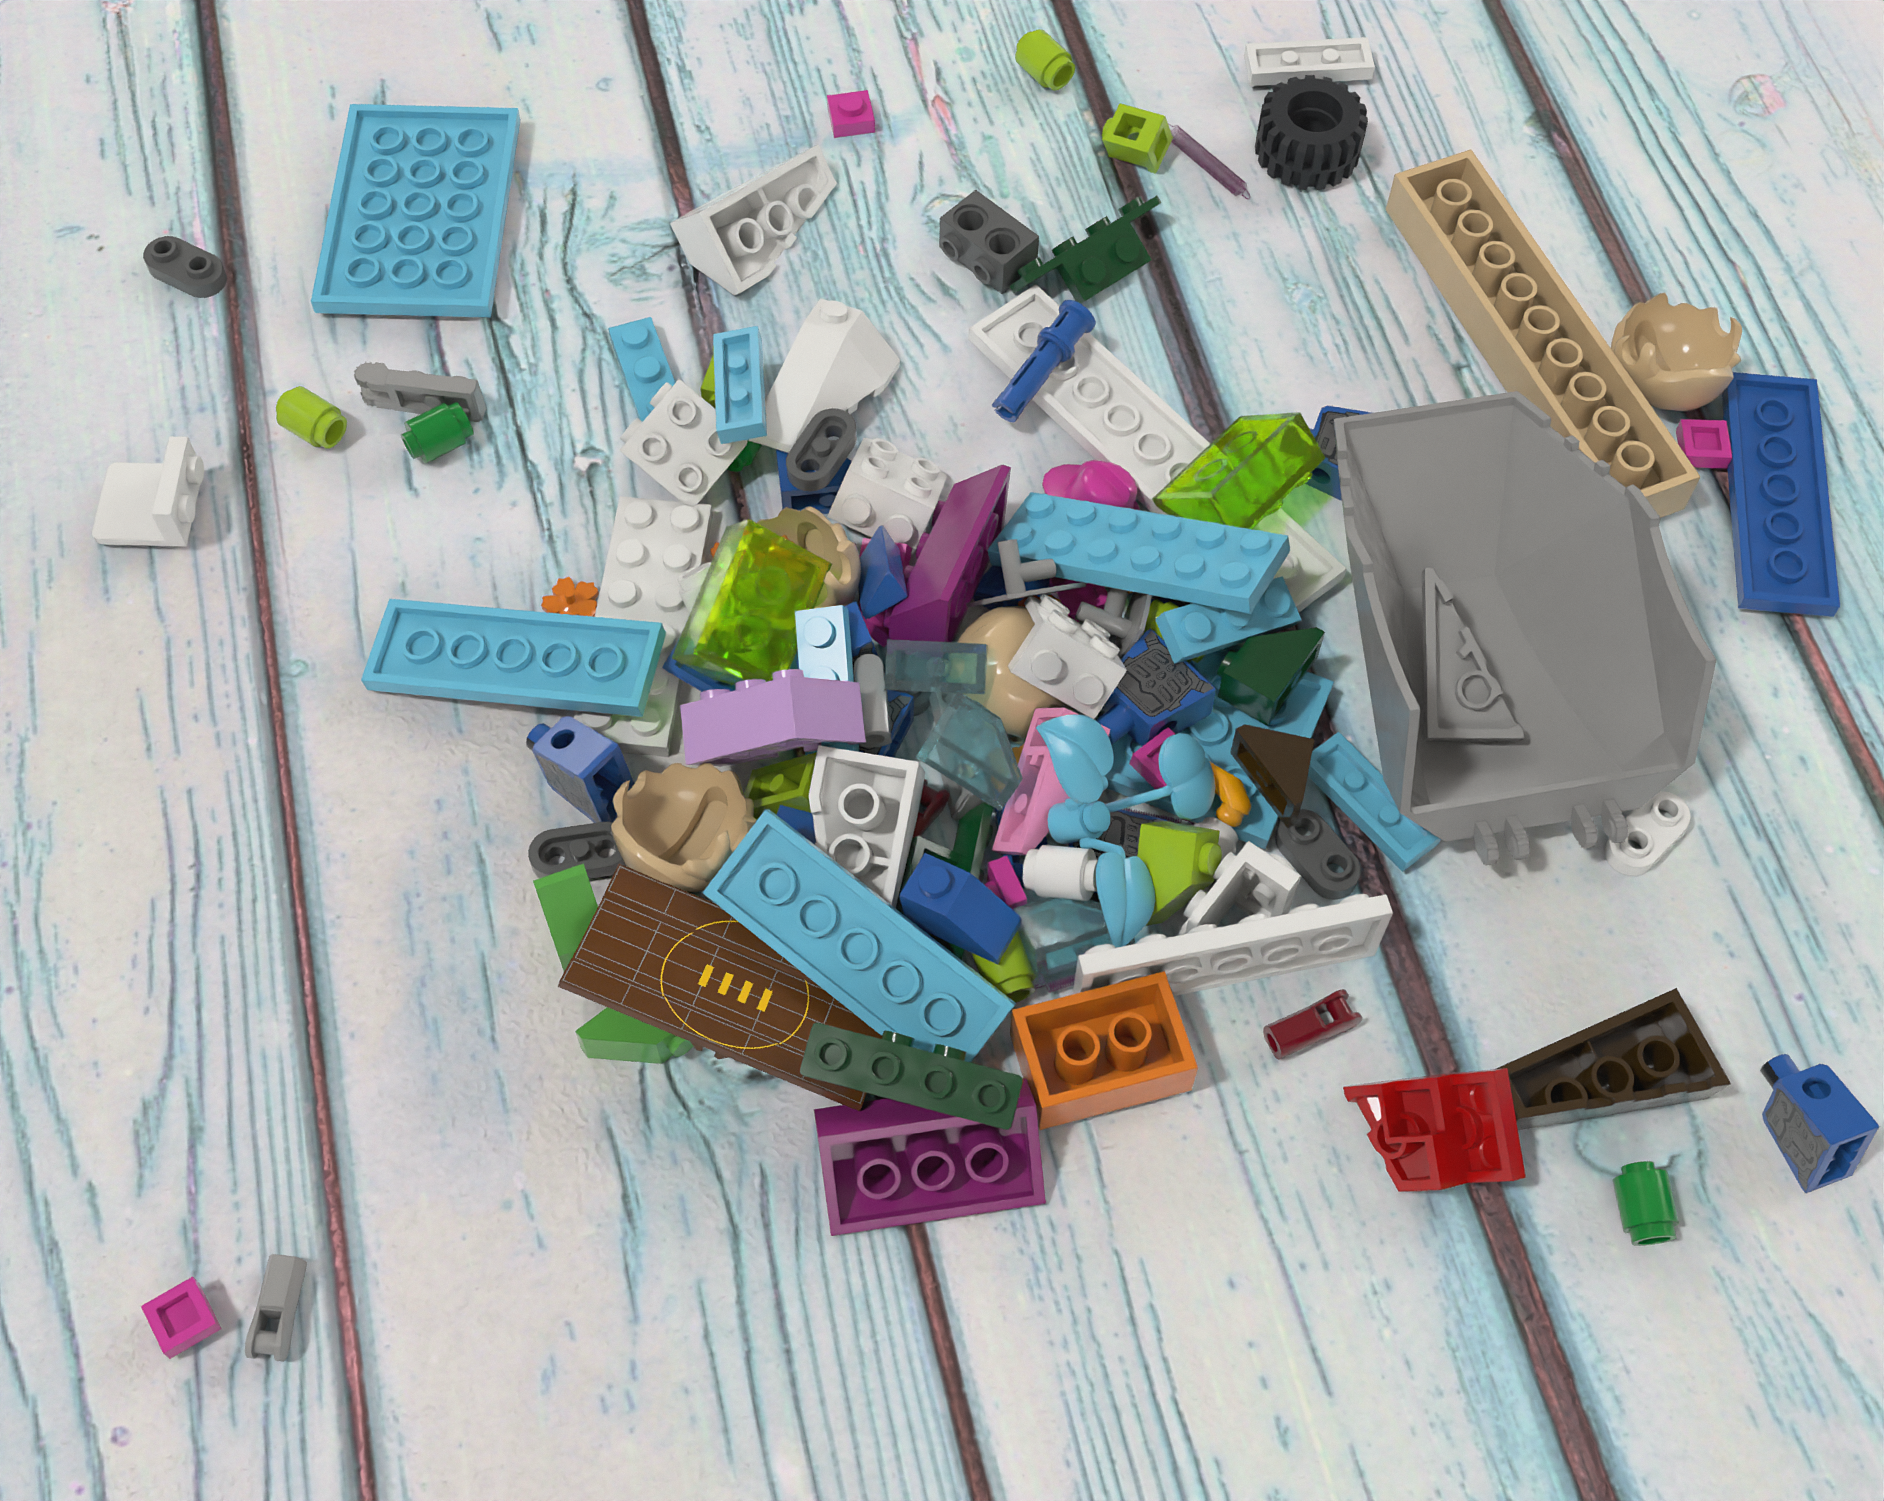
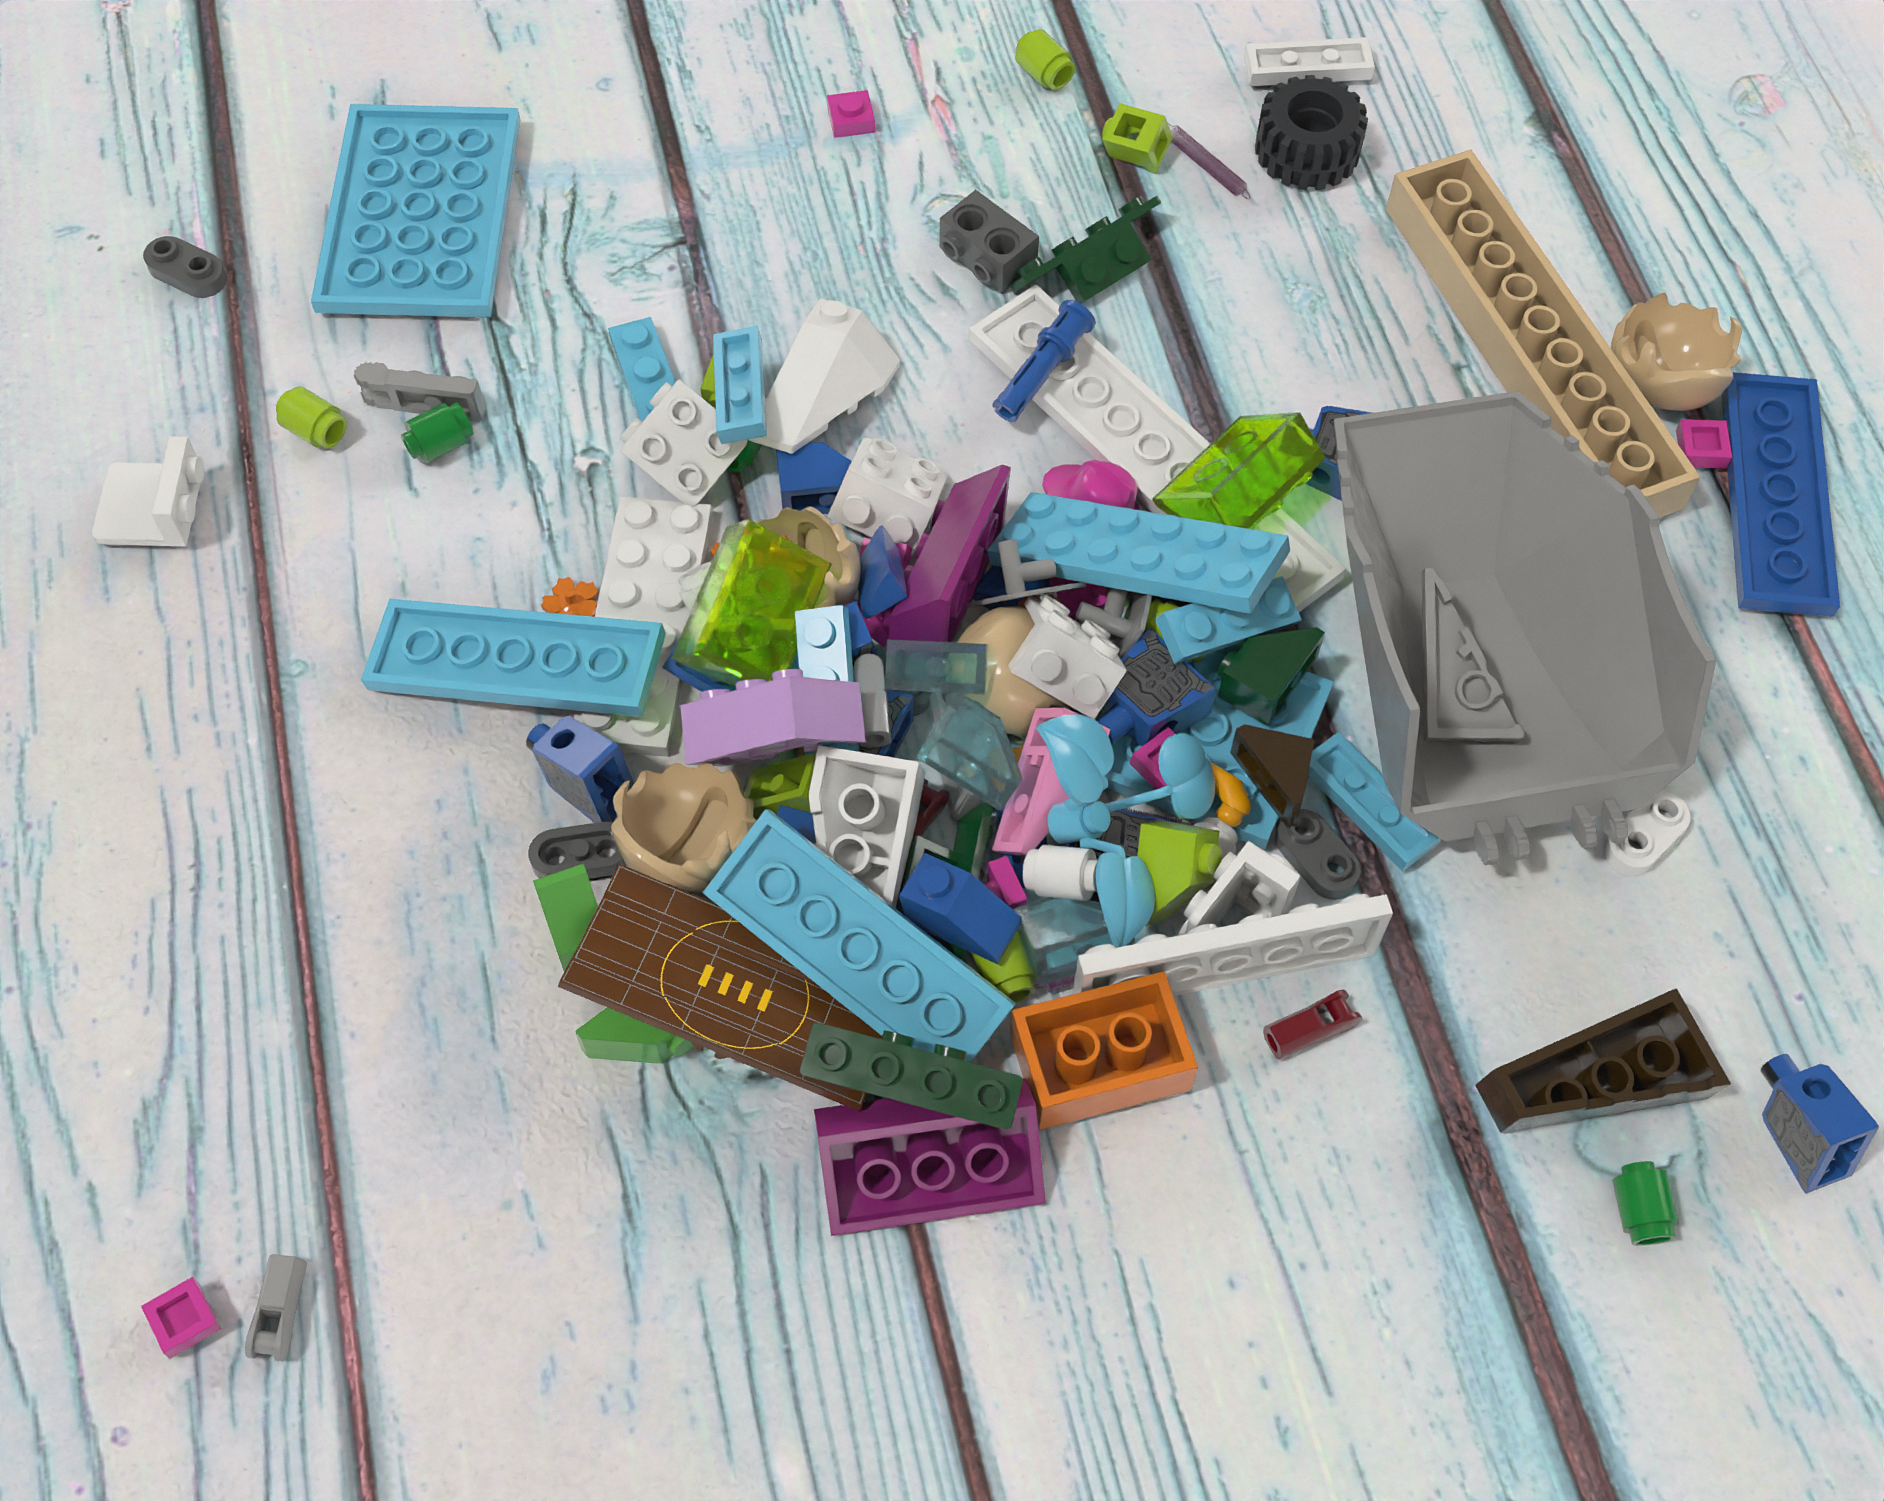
white wedge [670,145,837,295] -> none
dark grey plate [786,408,857,491] -> none
red slope [1343,1068,1526,1192] -> none

